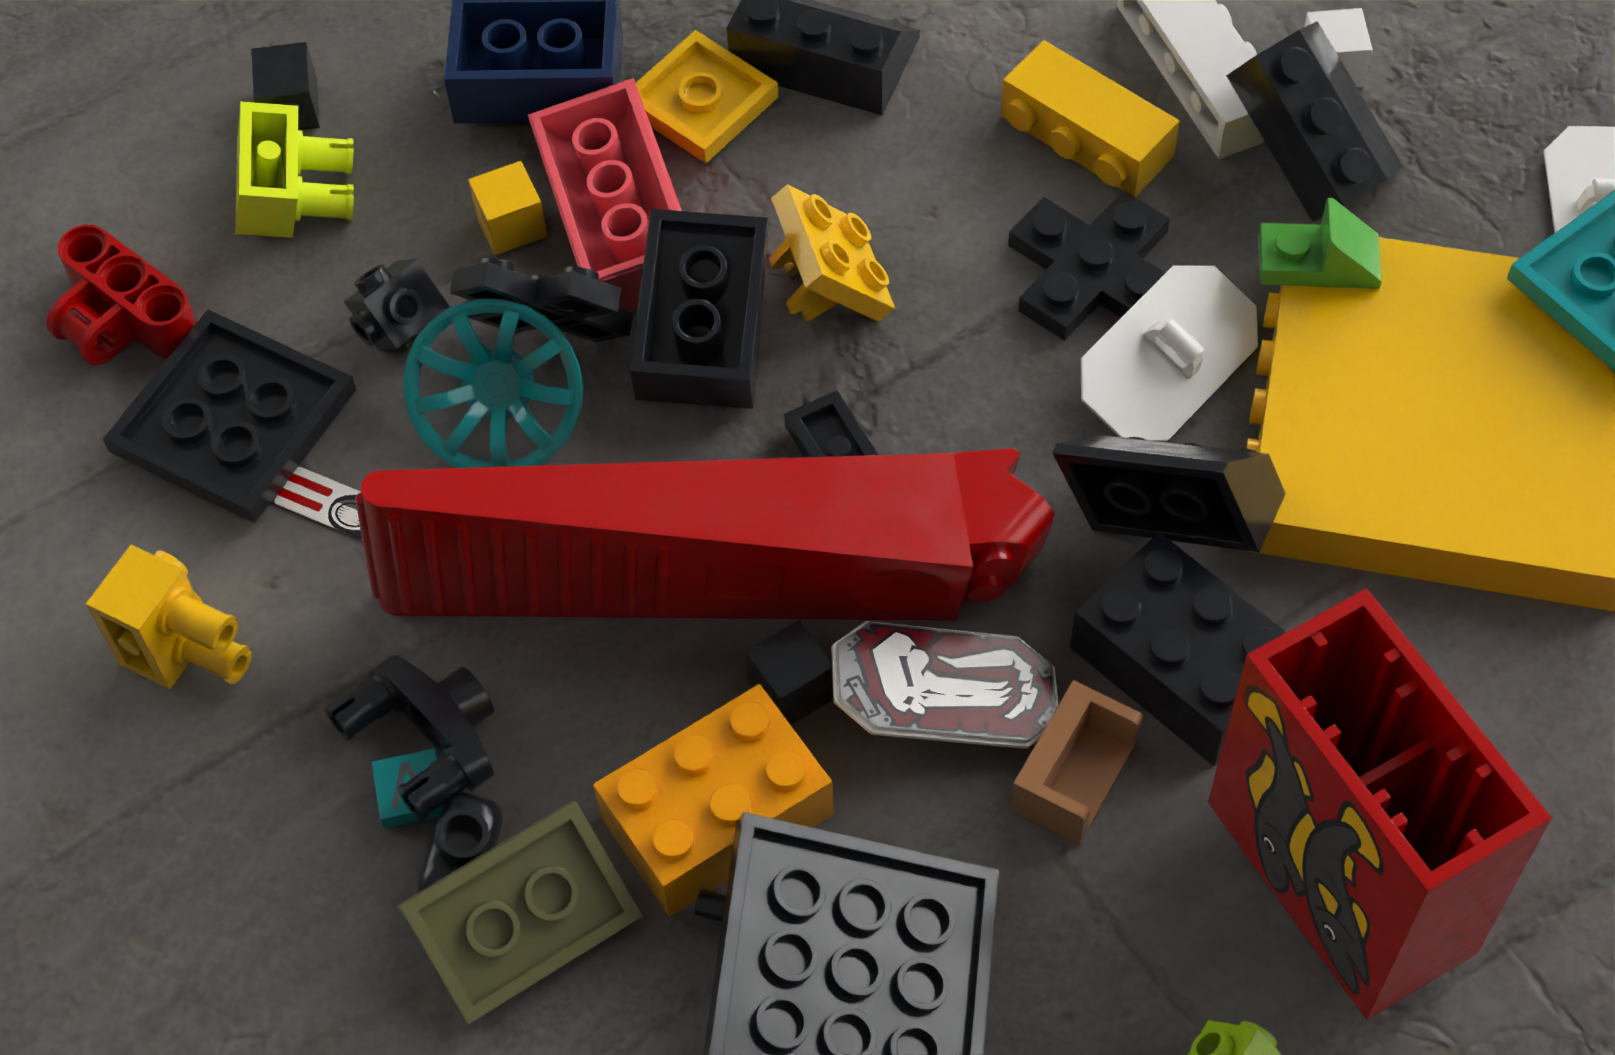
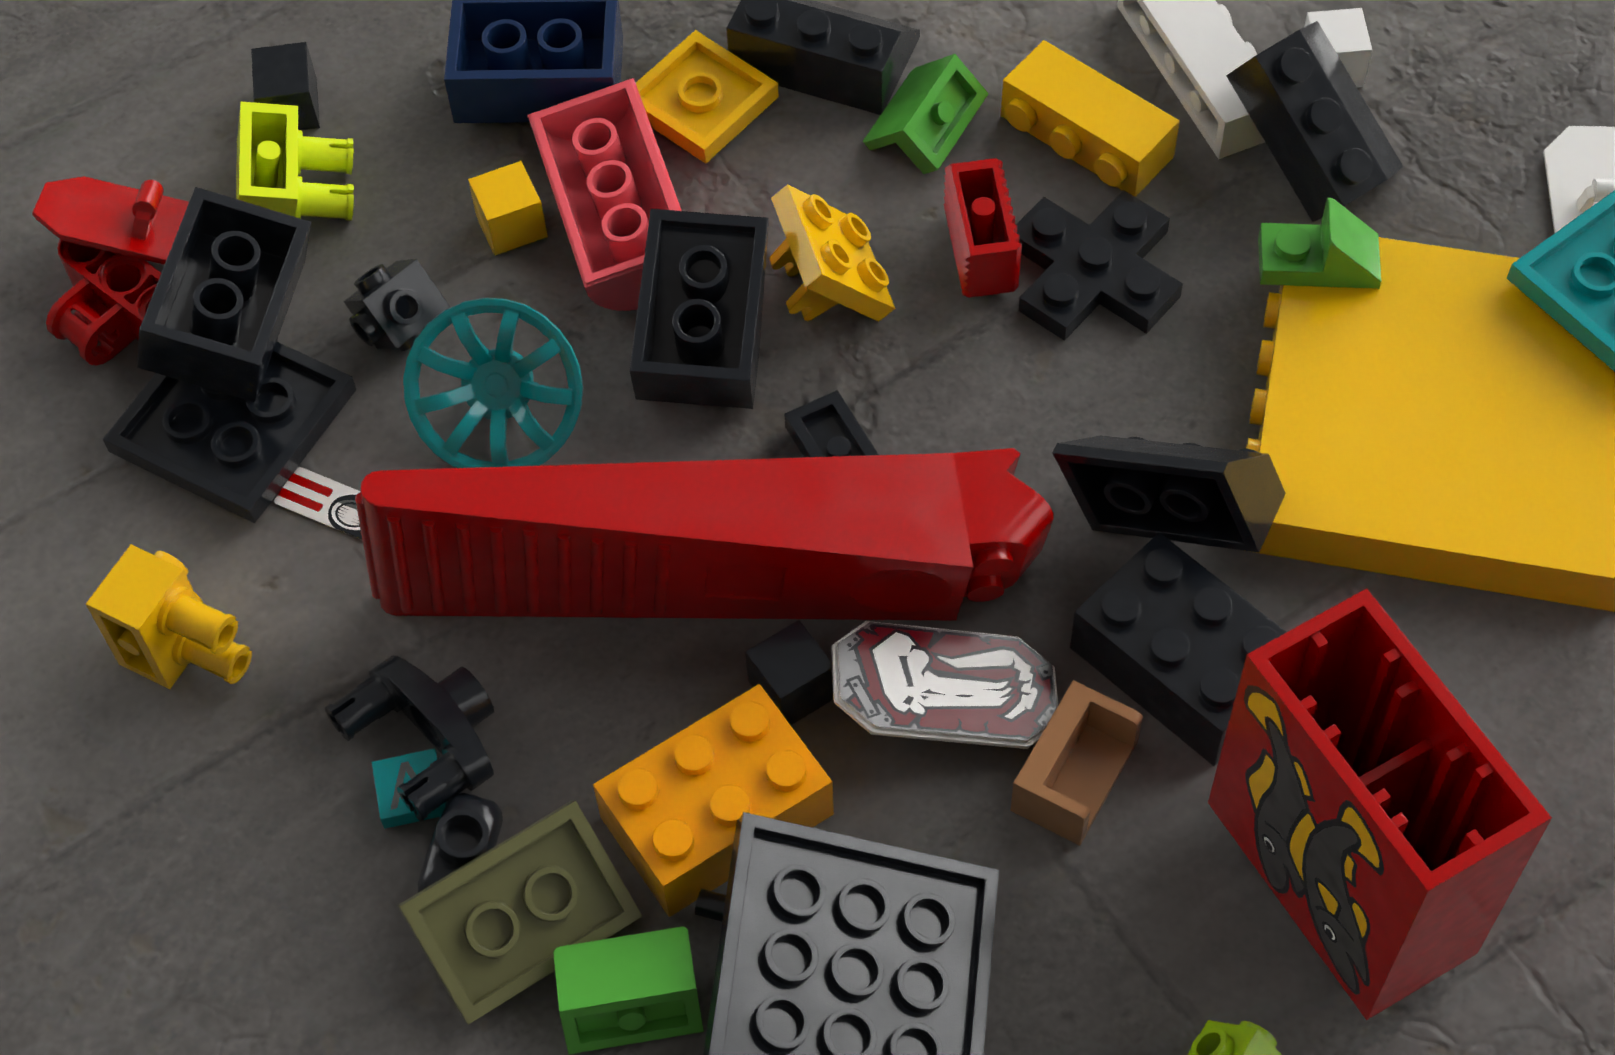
black plate [450,257,633,342] -> none
white shield [1080,266,1258,442] -> none
none -> red shield [32,176,189,265]
none -> black brick [137,187,311,402]
none -> bright green panel [553,926,704,1054]
none -> bright green panel [863,54,989,174]
none -> red brick [943,158,1022,298]

